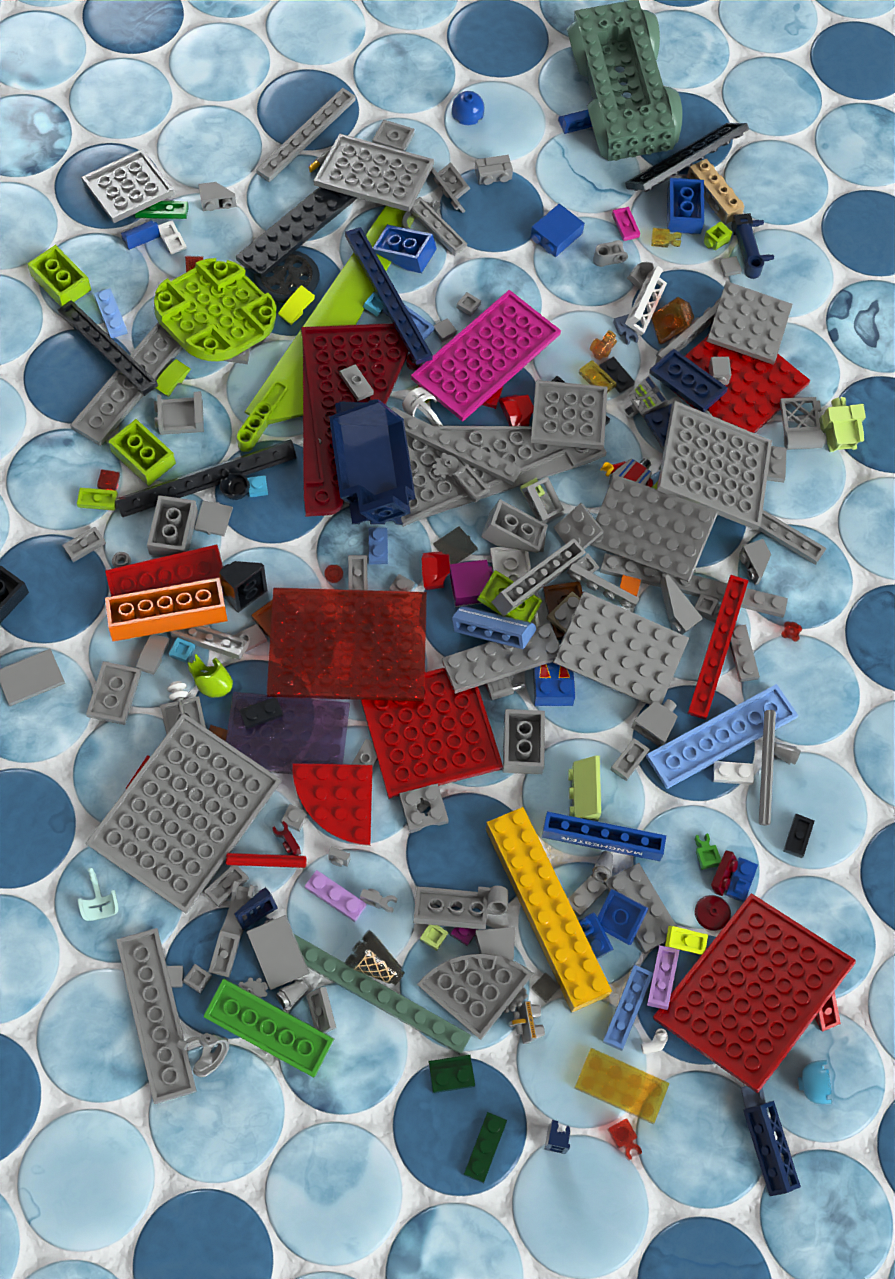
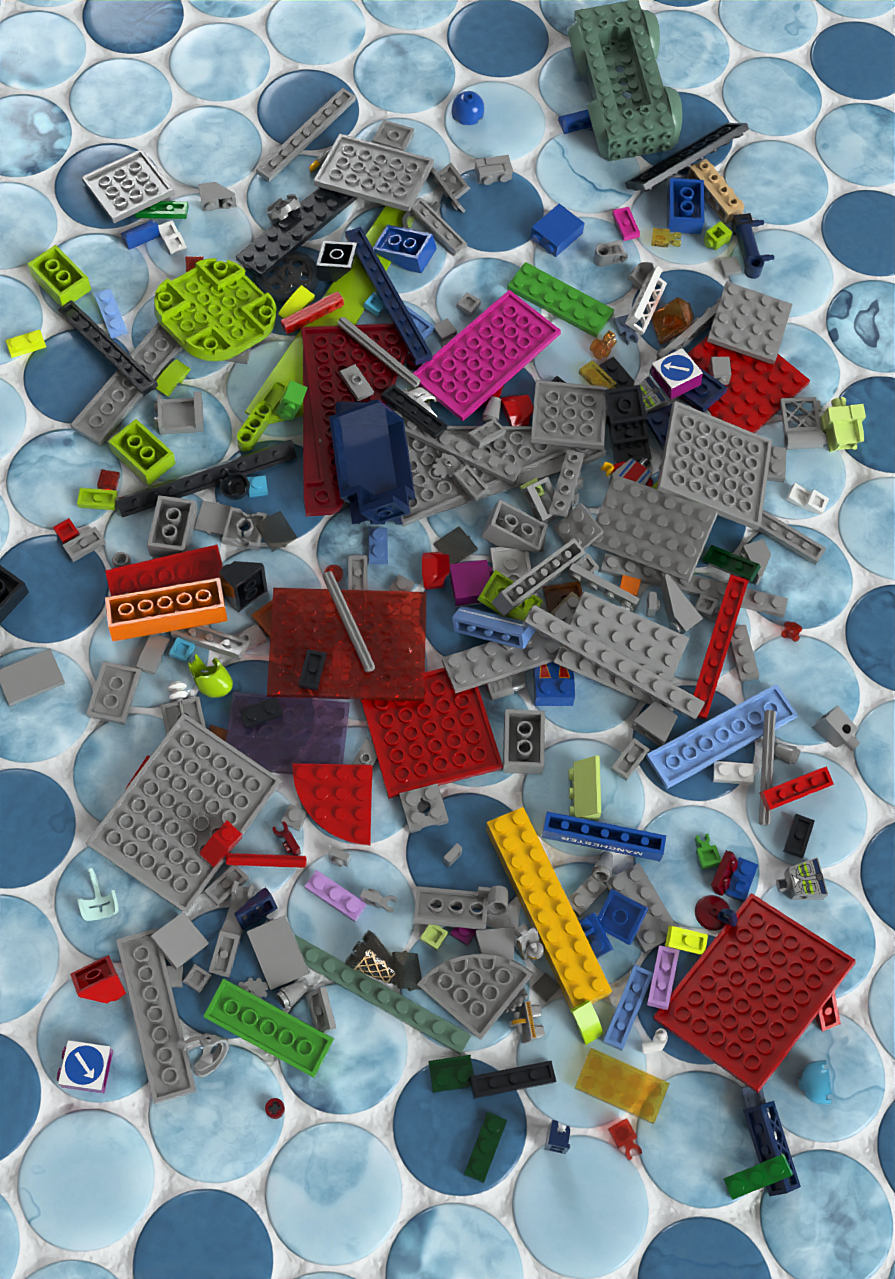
none -> neon yellow plate [5,329,46,358]
none -> red plate [53,518,80,544]
none -> piece [57,1040,113,1094]
none -> red slope [70,955,126,1004]
none -> light grey tile [150,912,209,970]
none -> red slope [199,820,242,868]
none -> light grey brick [222,507,268,551]
none -> clear smoke piece [255,511,297,552]
none -> dark red bush [265,1098,285,1119]
none -> light grey plate [266,194,300,220]
none -> bright green brick [275,380,308,421]
none -> piece [280,291,344,335]
none -> black plate [298,649,327,691]
none -> black slope [316,241,357,282]
none -> light grey axle [323,571,375,672]
none -> light grey axle [337,317,421,388]
none -> black tile [381,385,448,439]
none -> clear smoke piece [392,950,422,991]
none -> light grey tile [443,843,462,867]
none -> light grey plate [467,419,506,449]
none -> black tile [469,1060,557,1099]
none -> light grey cone [482,396,501,423]
none -> bright green plate [507,262,614,338]
none -> light grey hips [514,924,544,960]
none -> light grey brick [522,605,705,720]
none -> light grey bracket [549,450,584,517]
none -> slope [570,999,603,1045]
none -> black slope [604,385,652,464]
none -> light grey plate [646,592,660,617]
none -> piece [651,348,703,400]
none -> dark green plate [702,545,761,583]
none -> dark blue tile [717,908,738,927]
none -> green plate [723,1153,793,1200]
none -> red plate [759,766,834,811]
none -> torso [776,857,828,900]
none -> white slope [786,483,829,514]
none -> light grey torso [812,705,860,751]

